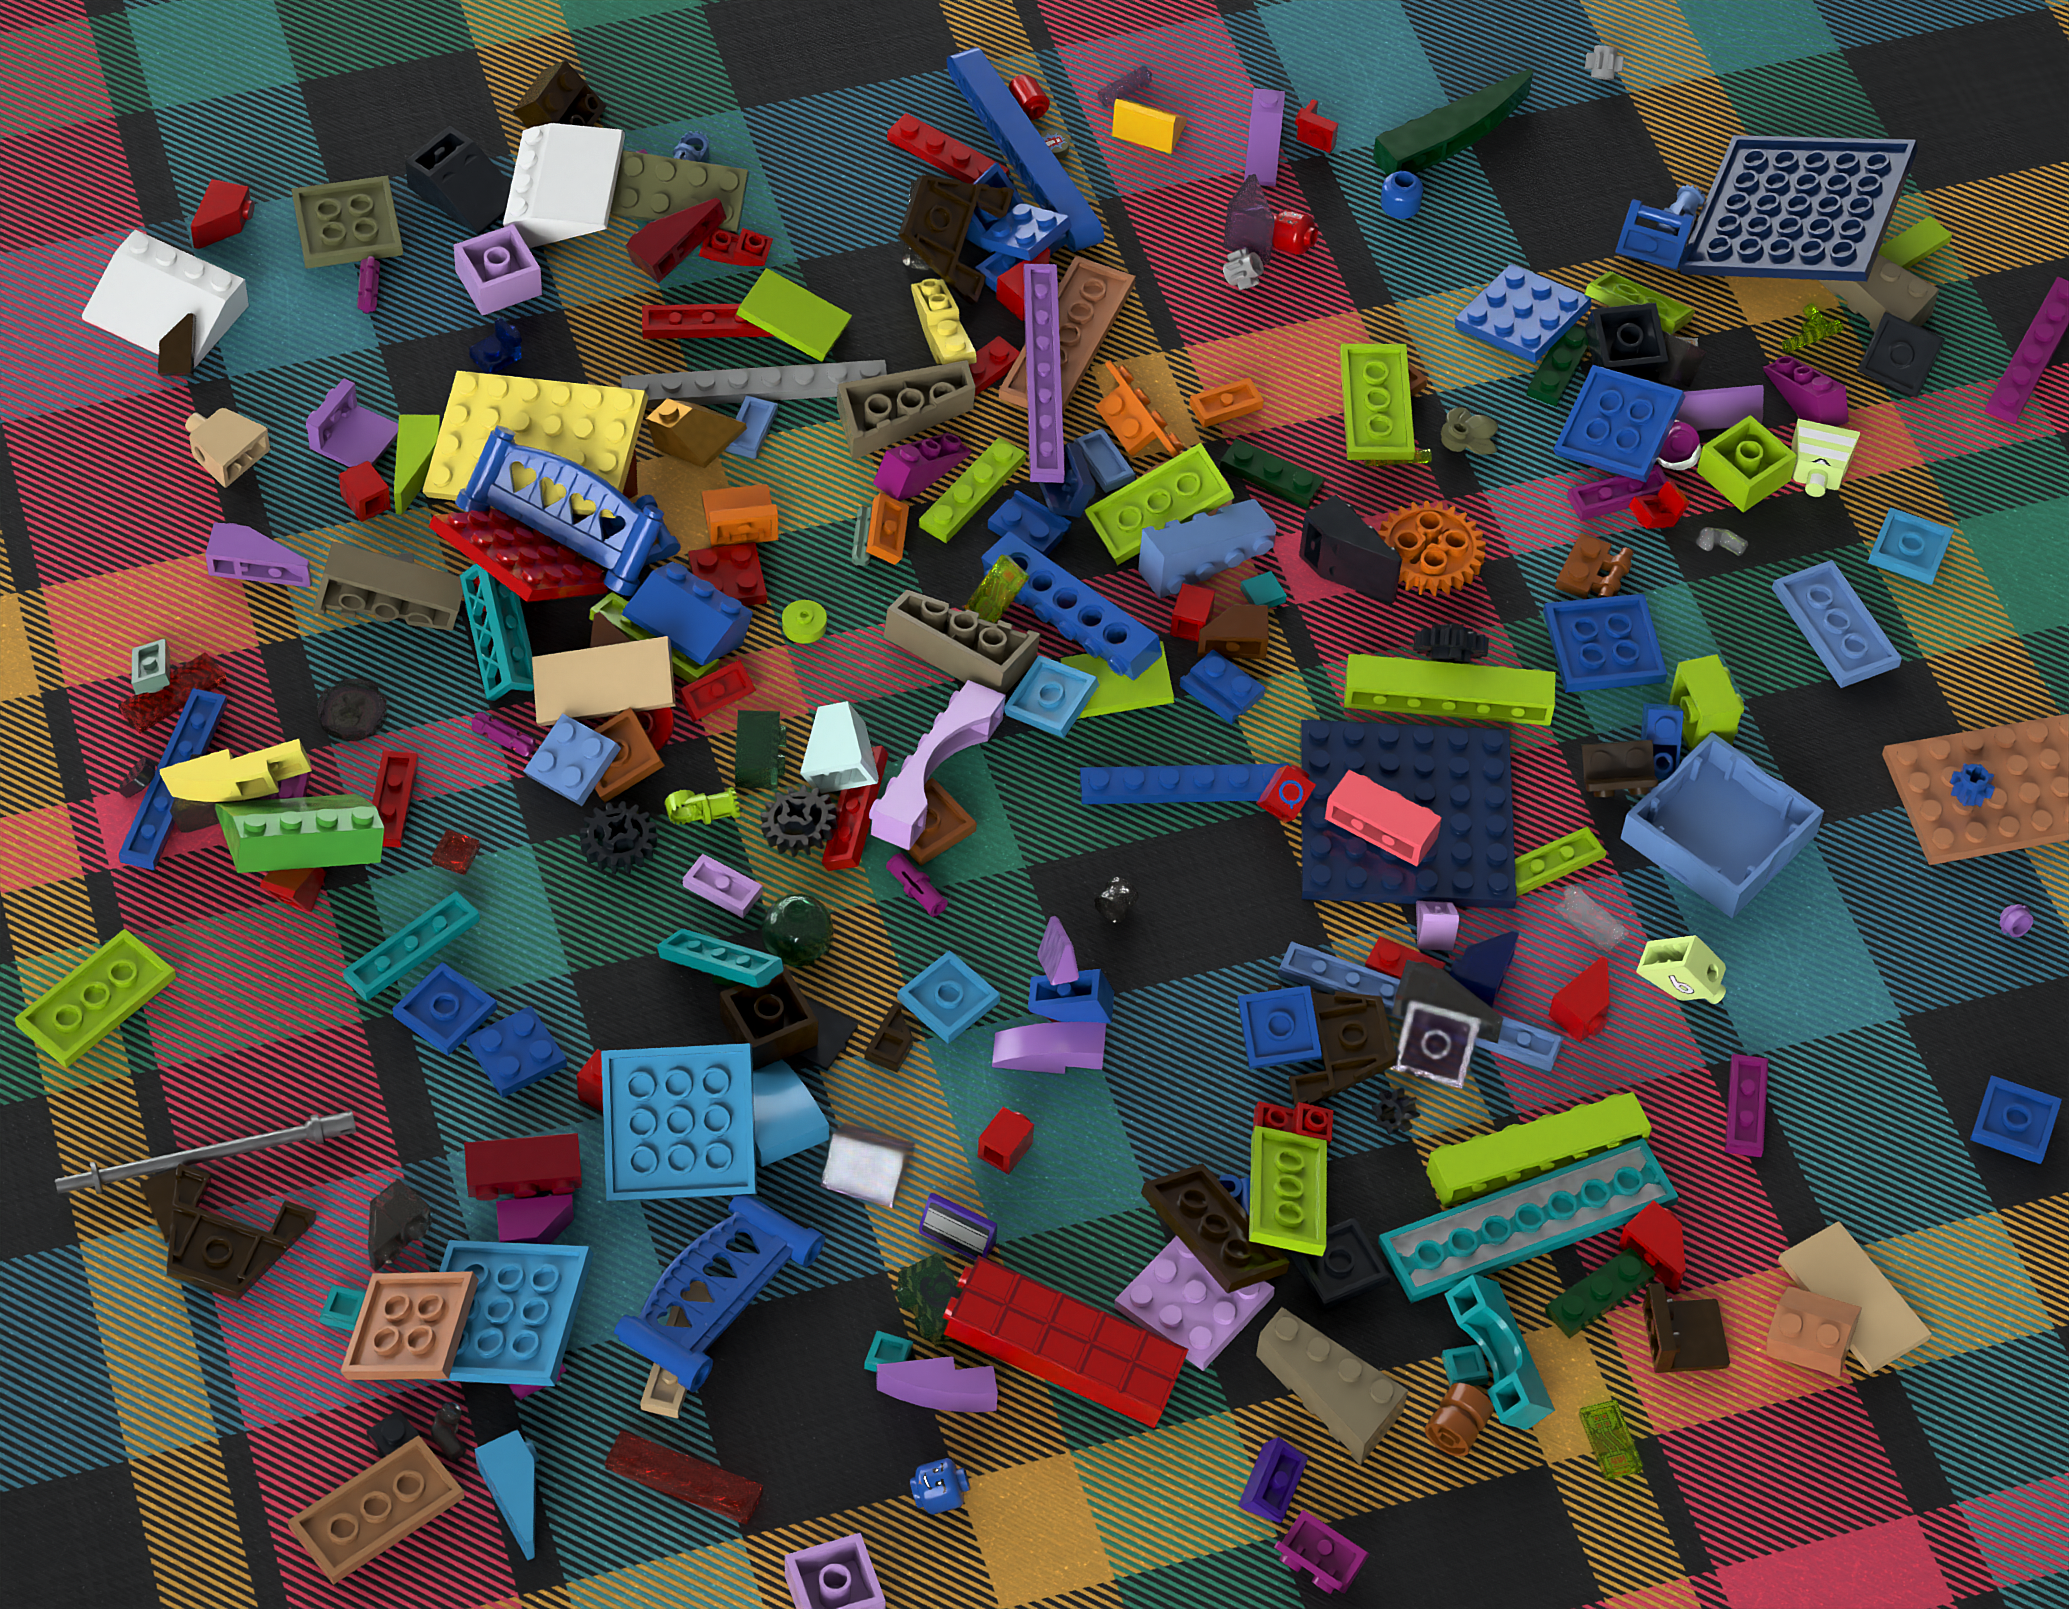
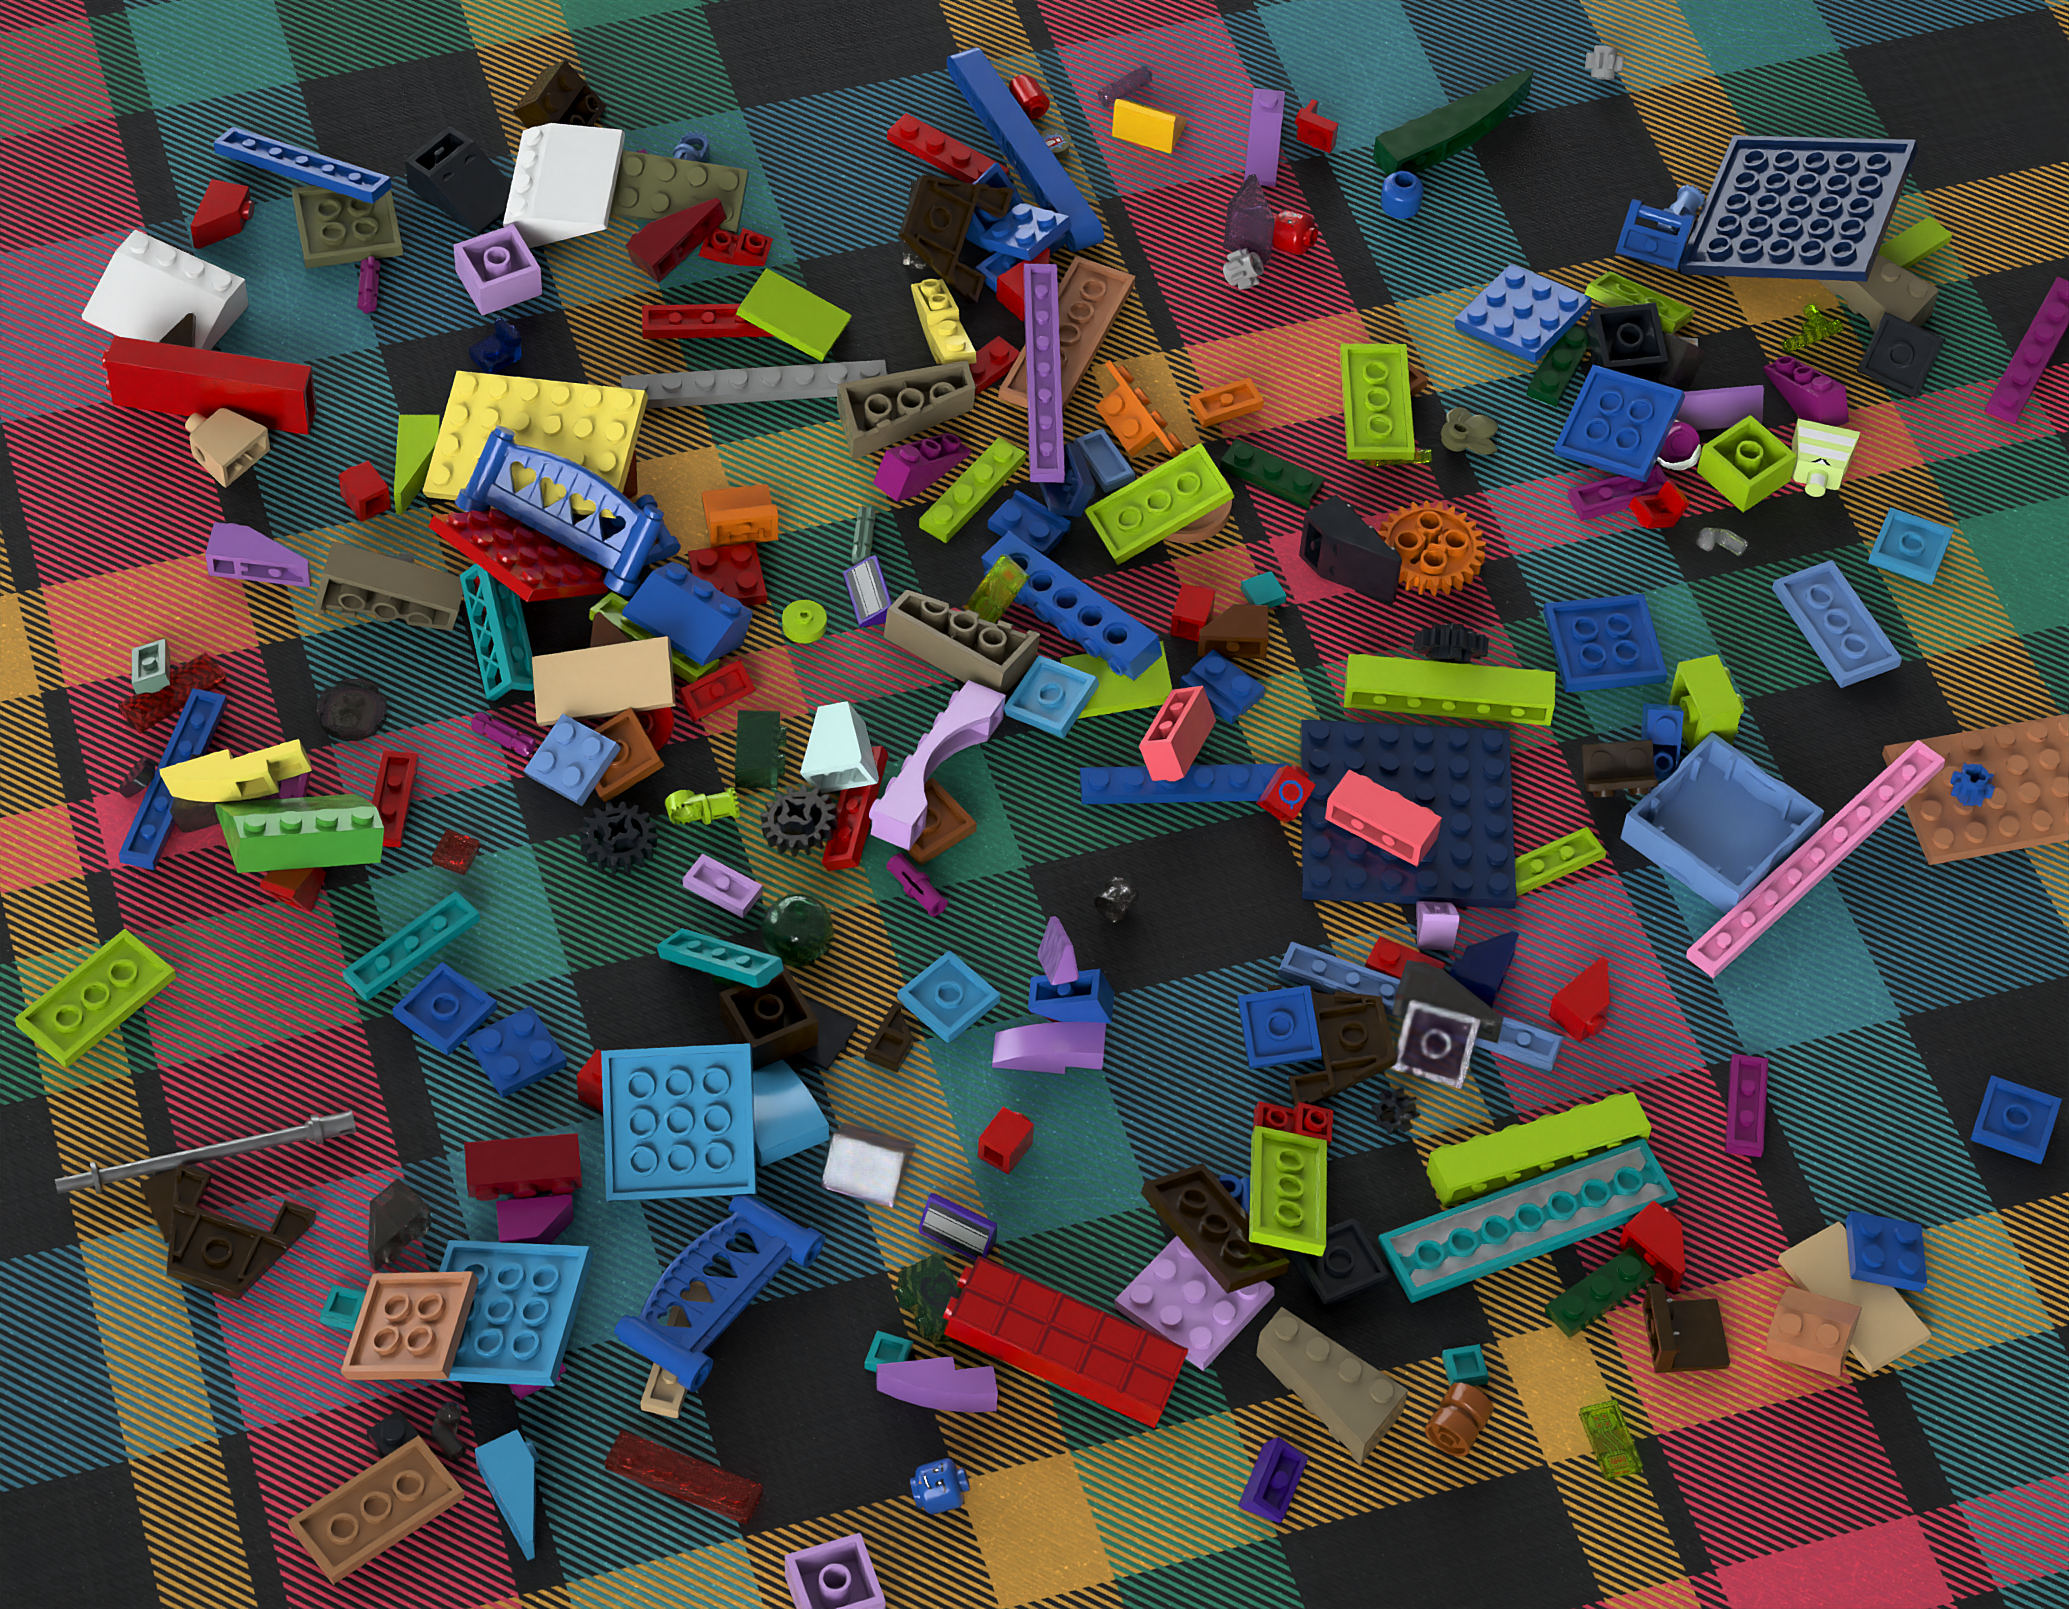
medium lavender bracket [306,378,398,467] -> none
pearl gold slope [646,398,747,469] -> none
medium blue tile [724,395,778,459] -> none
orange plate [866,493,909,565] -> none
medium blue wedge [1138,499,1277,599] -> none
magenta bracket [1274,1510,1370,1594] -> none
teal arch [1444,1274,1555,1430] -> none
clear hinge [1554,885,1631,954] -> none
dark orange plate [1555,533,1634,599] -> none
yellowish green torso [1636,935,1726,1004] -> none
medium lavender plate [1999,904,2033,937] -> none
none -> red brick [102,336,317,435]
none -> blue plate [214,127,392,204]
none -> slope [843,555,892,628]
none -> coral brick [1139,686,1216,782]
none -> bright pink plate [1686,740,1945,979]
none -> blue plate [1845,1211,1927,1292]

